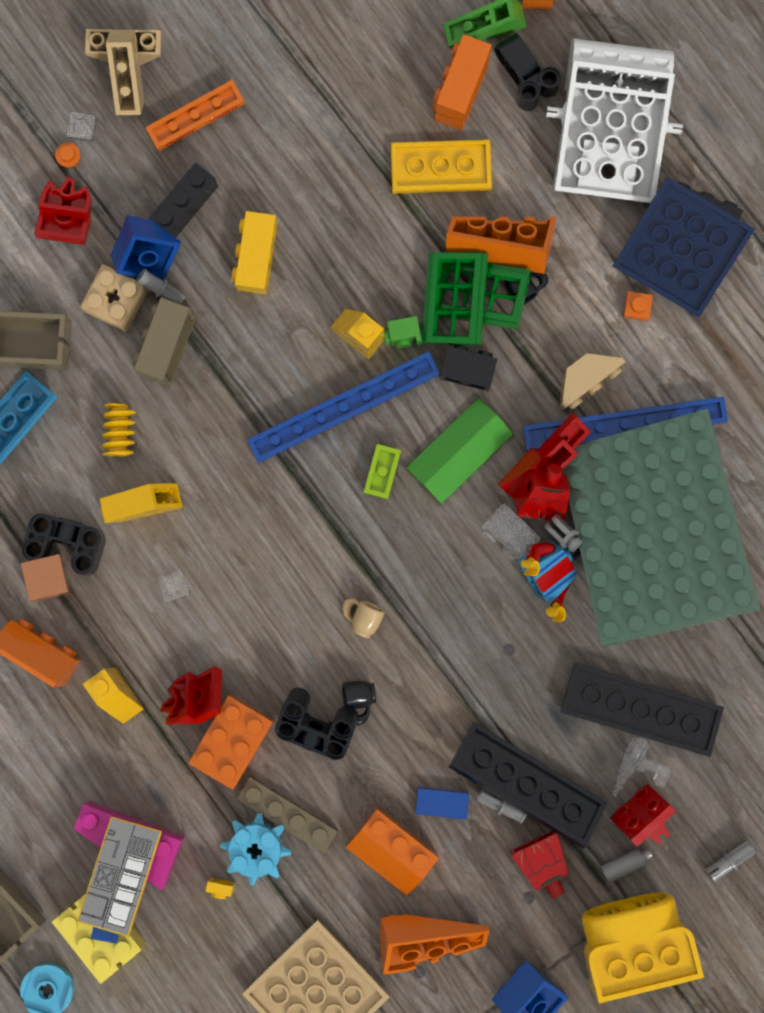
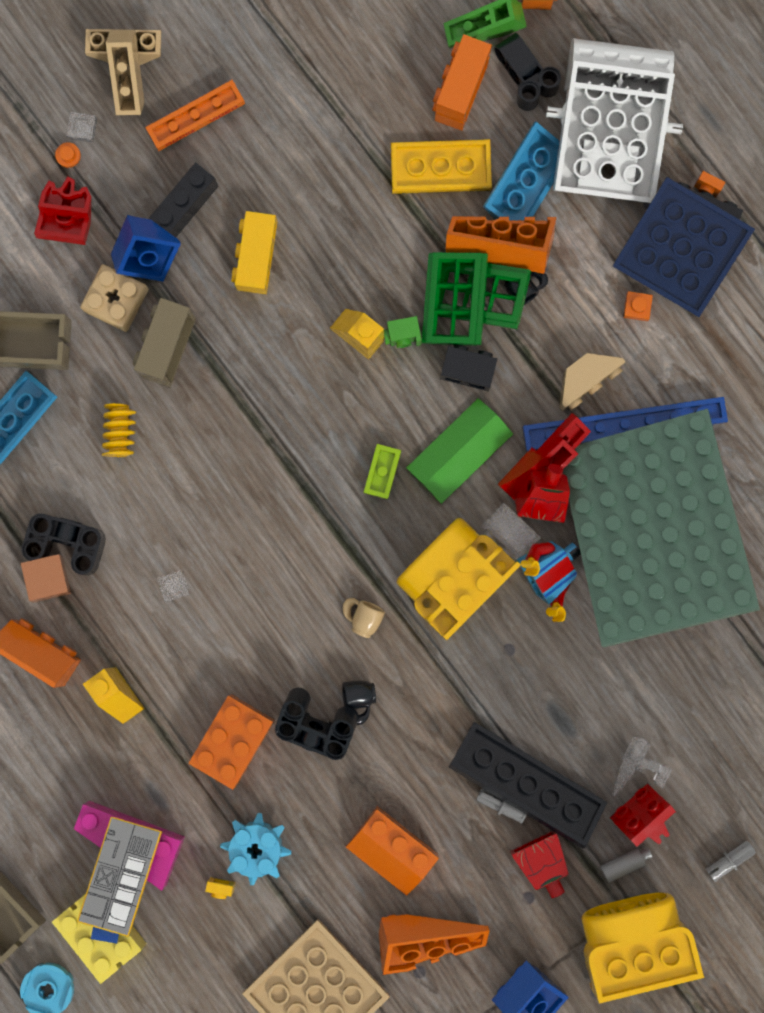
yellow slope [99,483,183,524] -> none
light grey axle [136,268,185,304] -> none
red plate [160,666,222,725] -> none
dark tan plate [236,776,338,854] -> none
blue plate [247,351,440,463] -> none
blue tile [415,787,469,819] -> none
light grey arm [544,514,583,552] -> none
black plate [560,663,724,757] -> none
none -> yellow brick [396,518,521,640]
none -> dark azure slope [483,122,560,220]
none -> orange plate [694,171,725,198]

